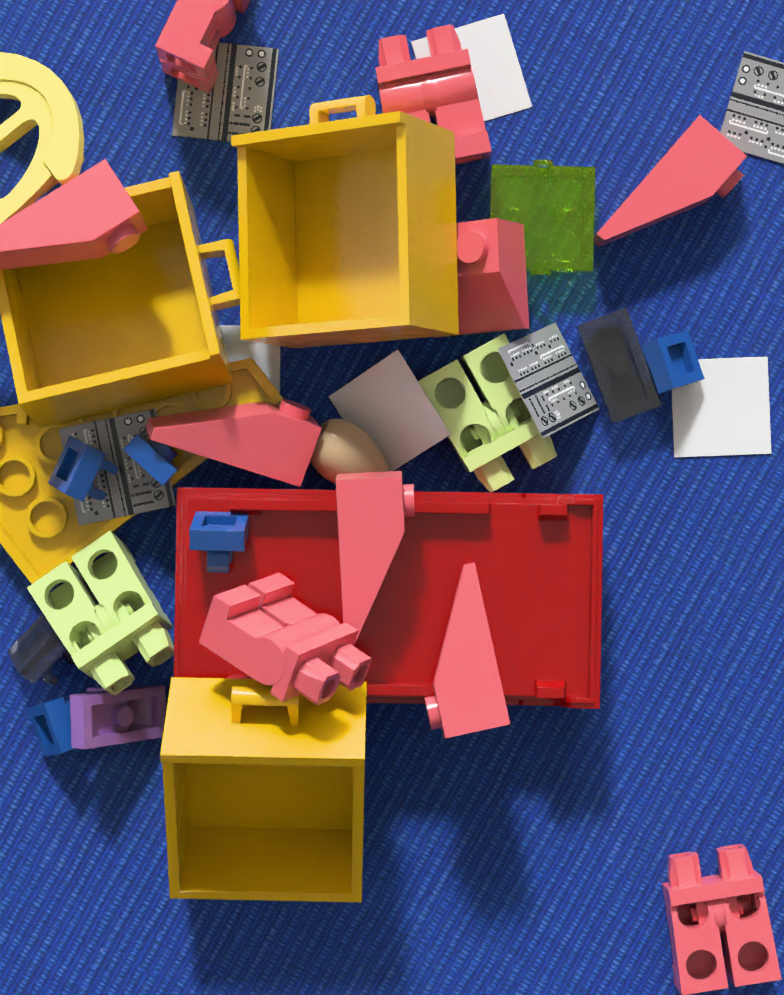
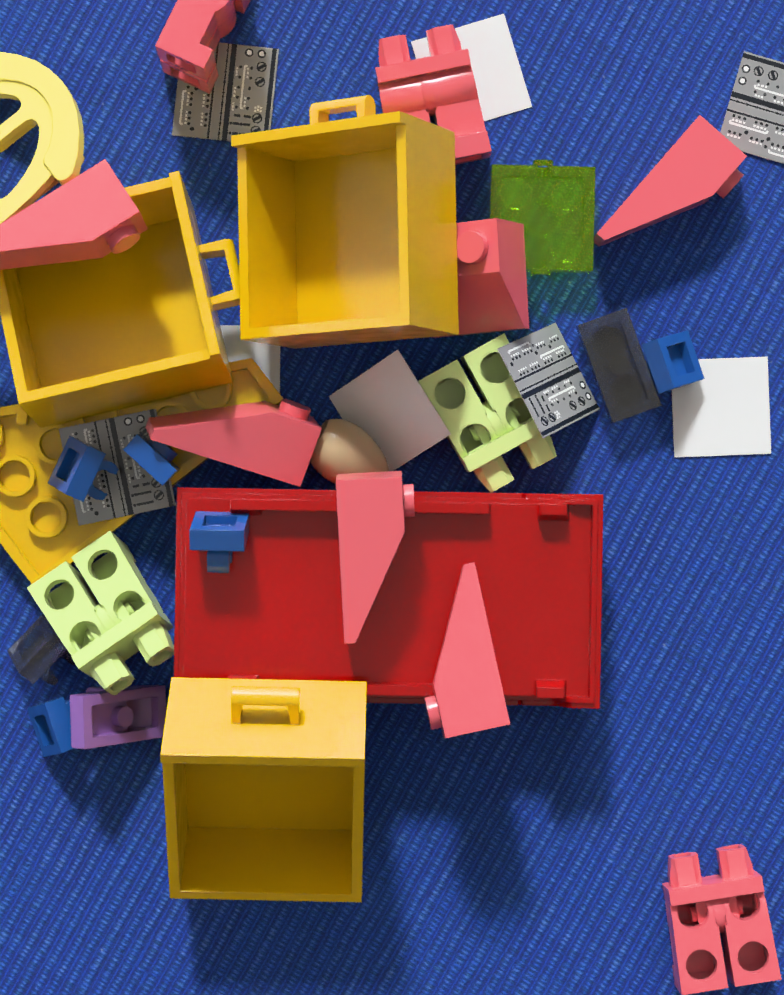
coral hips [199,572,372,706] -> none

